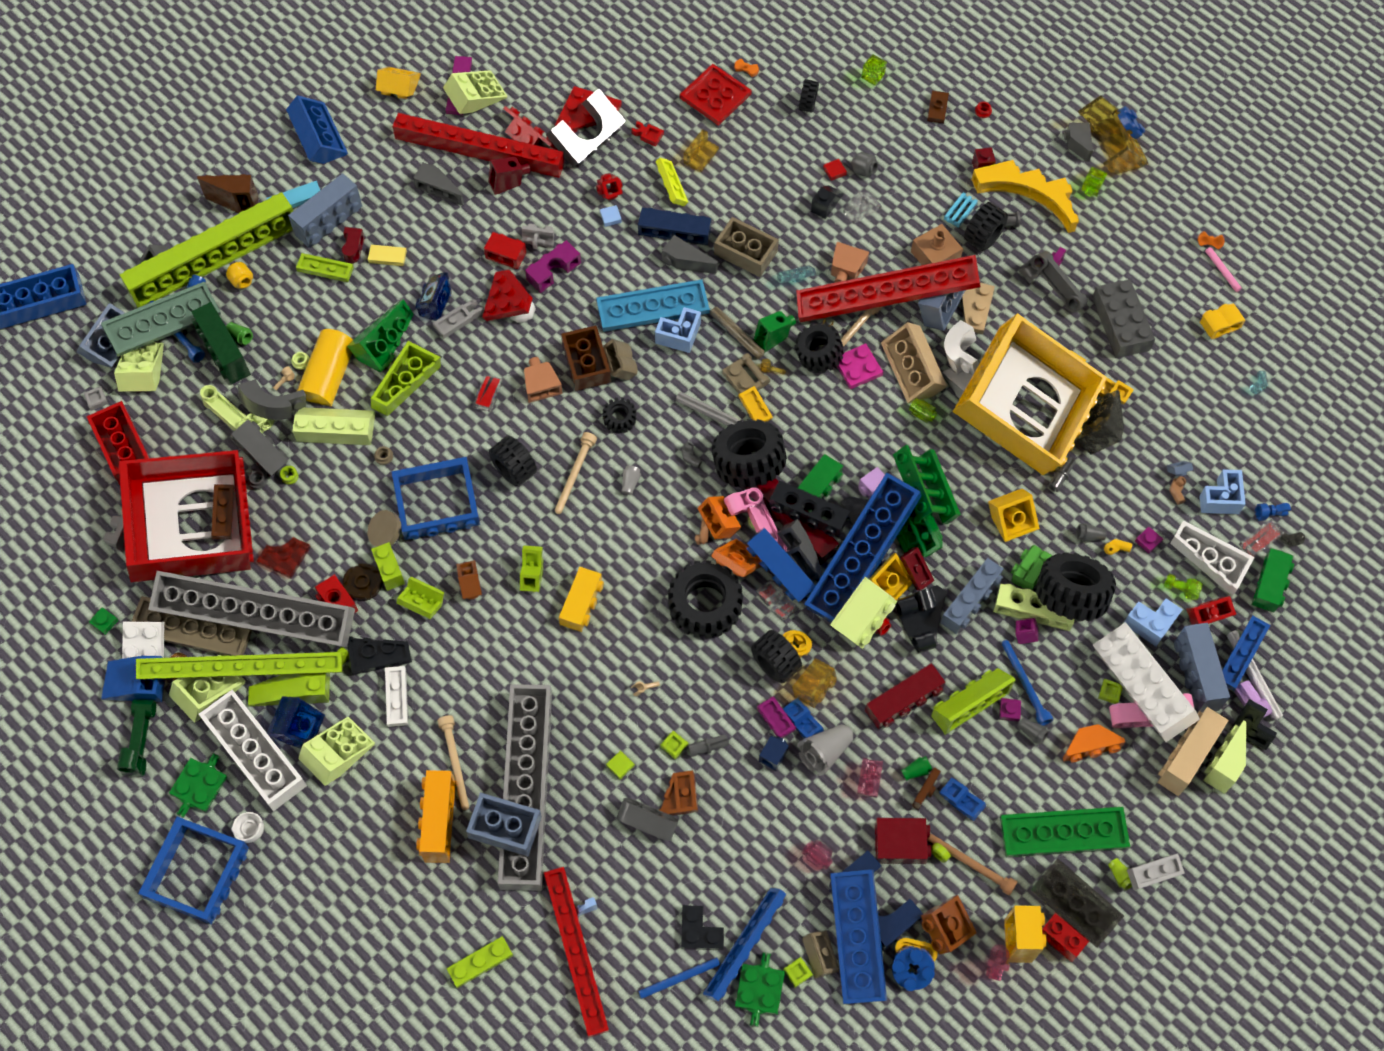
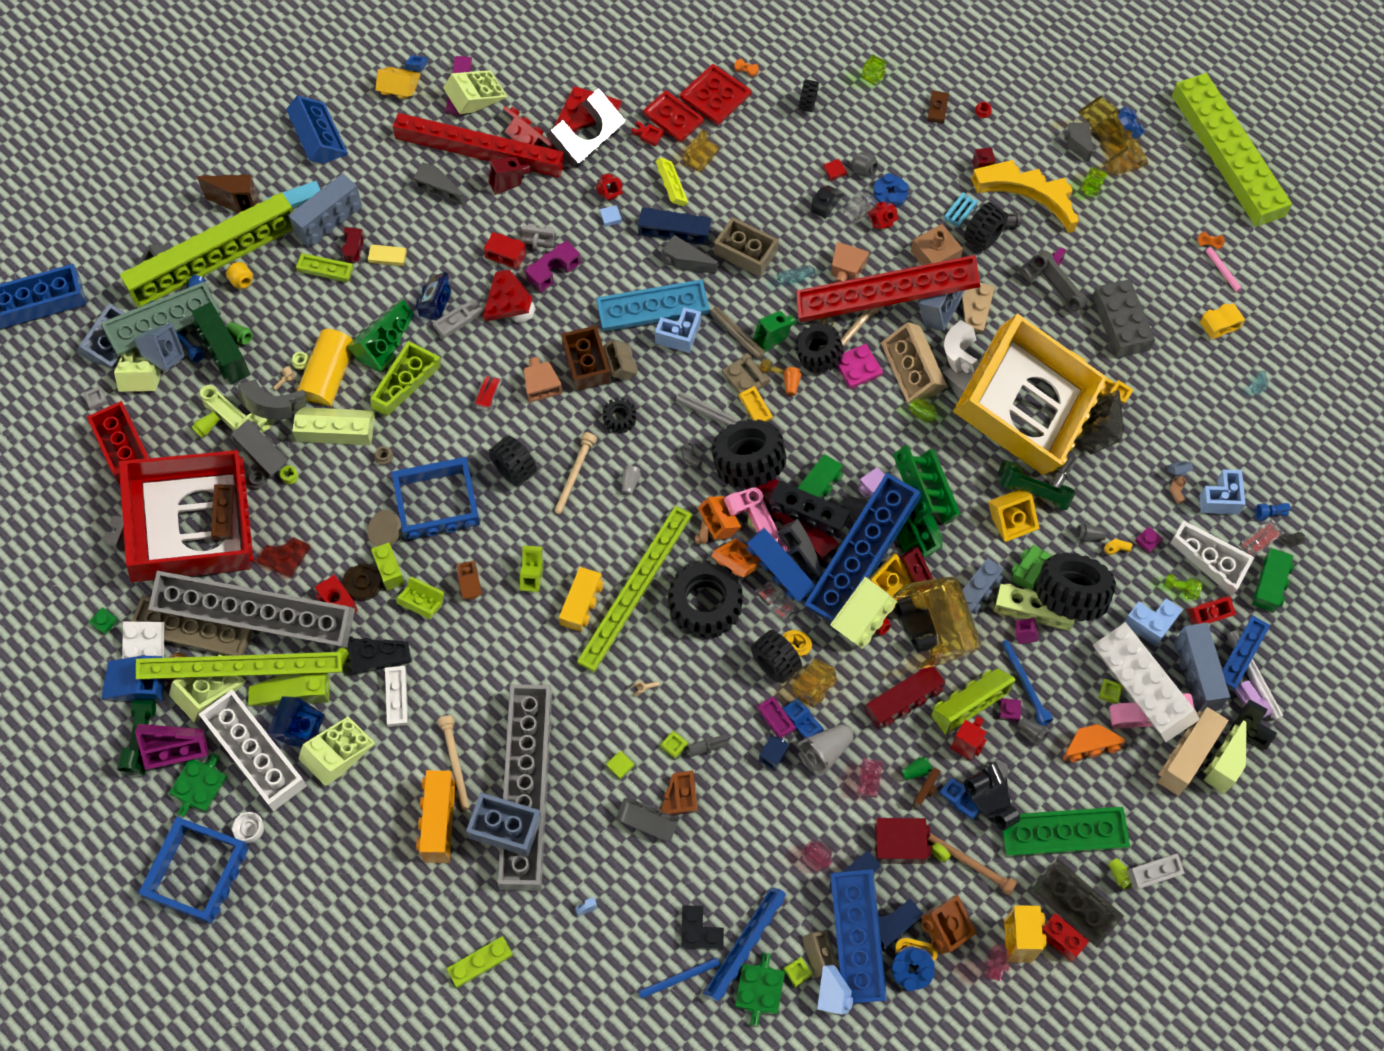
red plate [544,867,609,1038] -> none
none -> sand blue slope [135,322,185,370]
none -> magenta wedge [135,724,209,770]
none -> lime cone [192,411,220,438]
none -> blue plate [405,55,428,72]
none -> lime plate [577,505,692,673]
none -> red plate [643,90,704,143]
none -> orange cone [783,367,802,396]
none -> light blue slope [817,965,853,1015]
none -> red brick [867,201,899,229]
none -> blue plate [873,173,909,207]
none -> clear yellow windscreen [893,577,981,669]
none -> red brick [950,716,987,761]
none -> black panel [964,759,1020,831]
none -> dark green piece [998,459,1076,510]
none -> lime brick [1172,73,1292,227]

